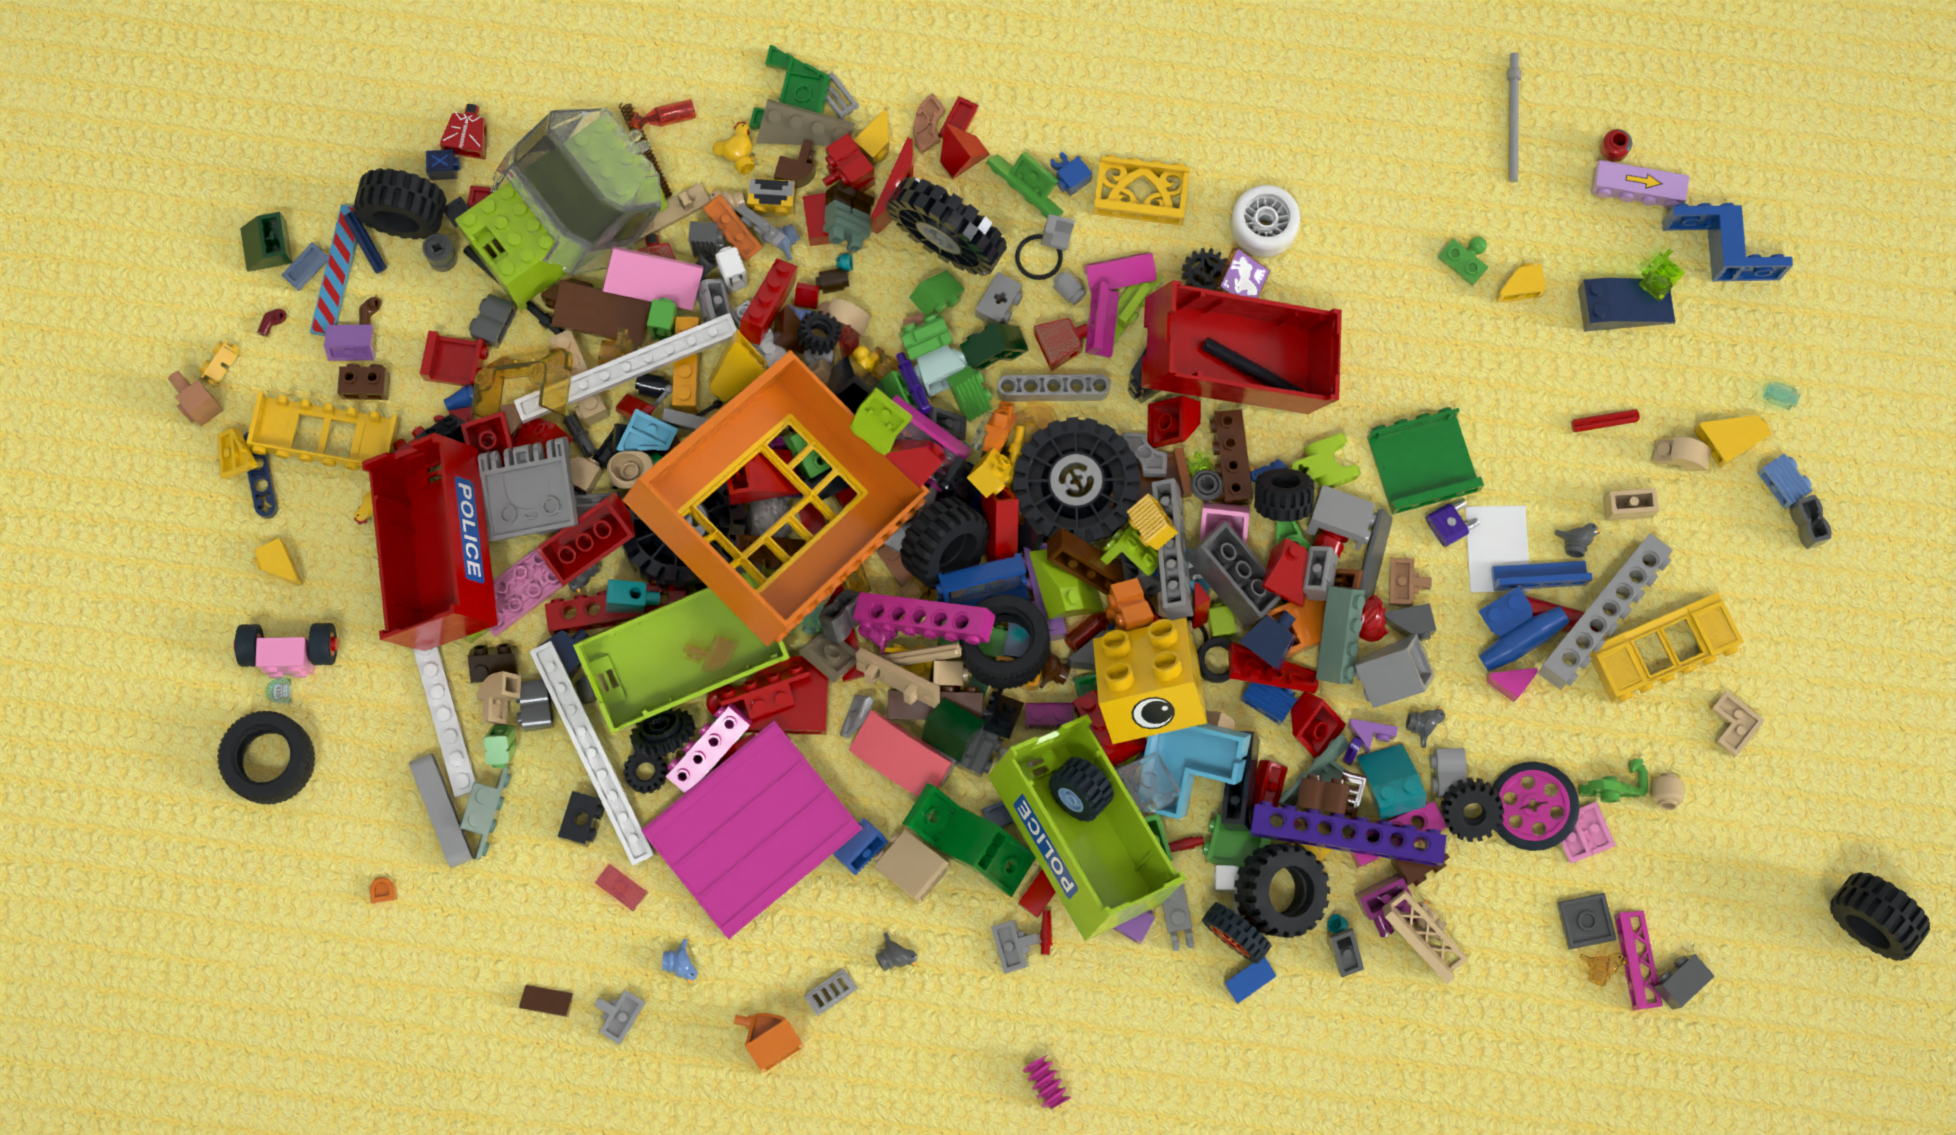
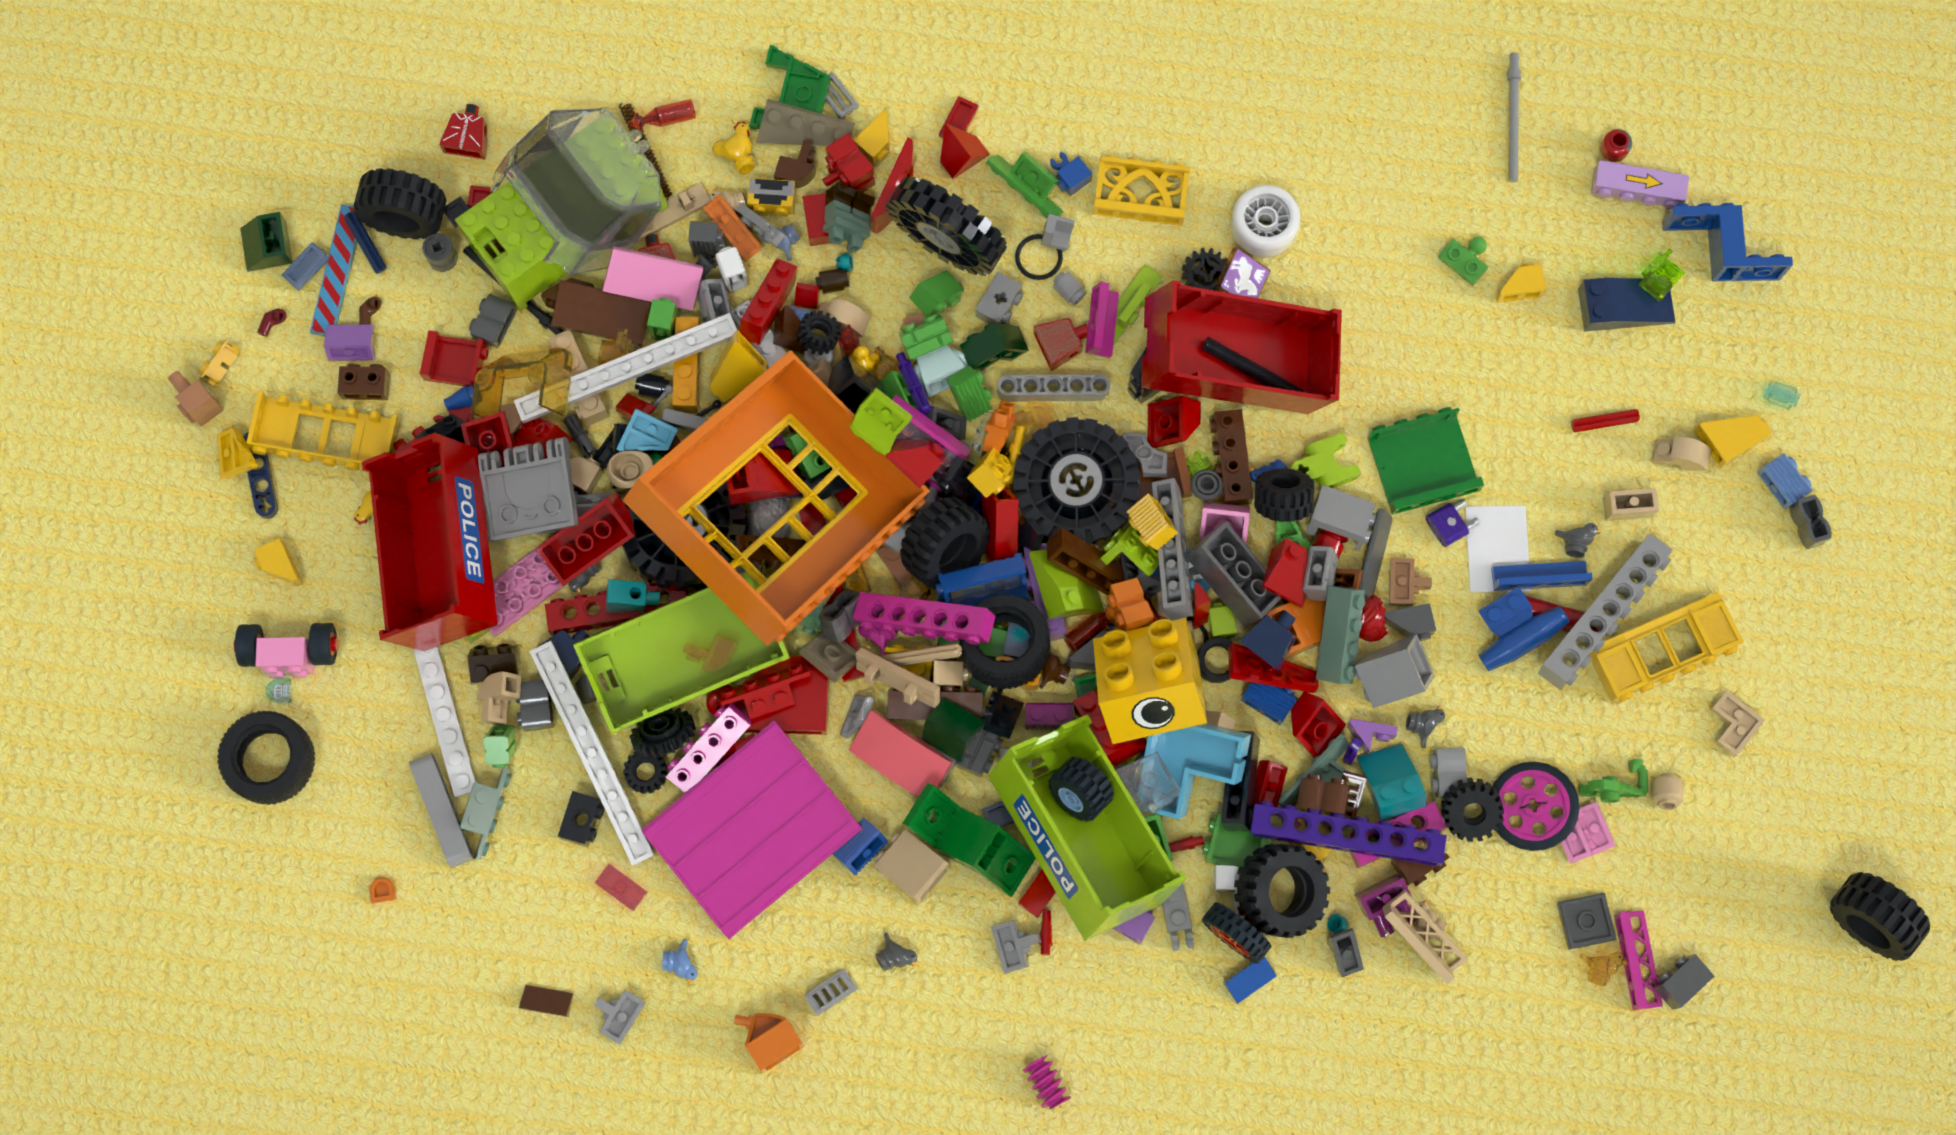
clear blue brick [426,149,461,180] -> none
nougat tile [914,93,946,154] -> none
dark pink panel [1083,252,1157,293] -> none
dark pink slope [1486,668,1538,702] -> none

